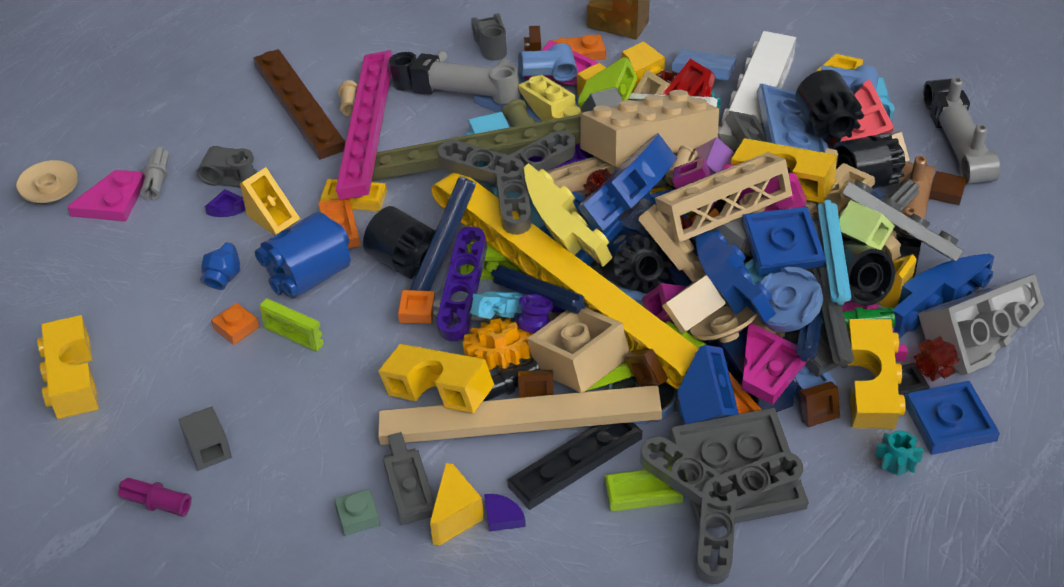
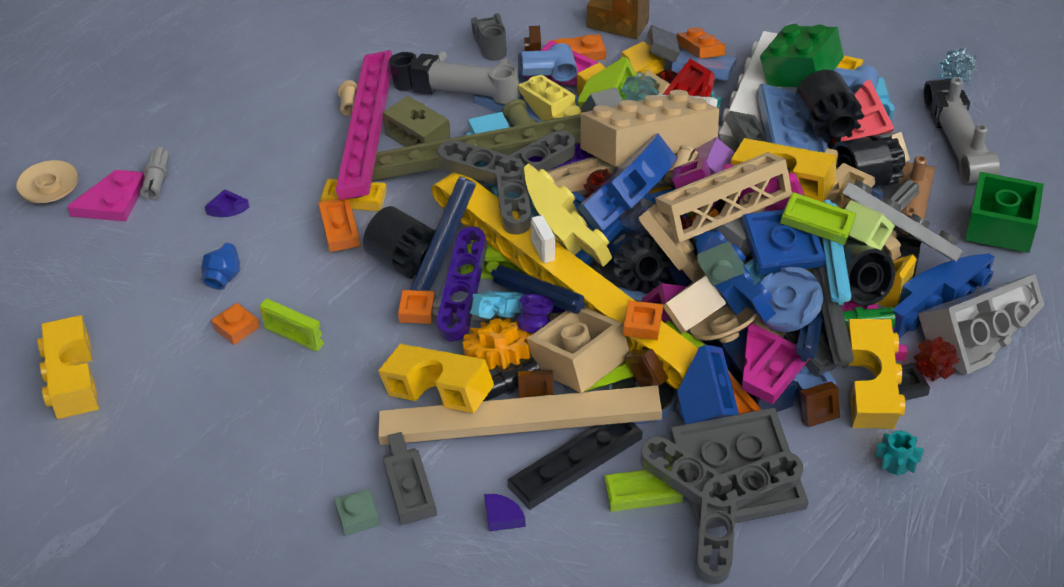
magenta axle [118,478,192,517] -> none
dark grey brick [179,406,232,471] -> none
dark grey piece [197,146,257,188] -> none
yellow slope [240,167,300,236] -> none
reddish brown plate [253,49,345,160] -> none
blue cylinder [254,211,351,298] -> none
yellow slope [430,463,484,546] -> none
blue tile [904,381,1000,455] -> none
reddish brown tile [929,171,967,205] -> none
none -> olive brick [383,96,450,147]
none -> white tile [531,215,555,263]
none -> clear light blue gear [621,72,660,101]
none -> orange plate [623,300,663,340]
none -> dark grey tile [648,25,680,62]
none -> orange plate [677,27,725,59]
none -> sand green plate [697,241,745,286]
none -> green brick [760,24,844,88]
none -> lime tile [780,192,857,245]
none -> clear light blue gear [940,48,978,82]
none -> green brick [965,172,1044,253]

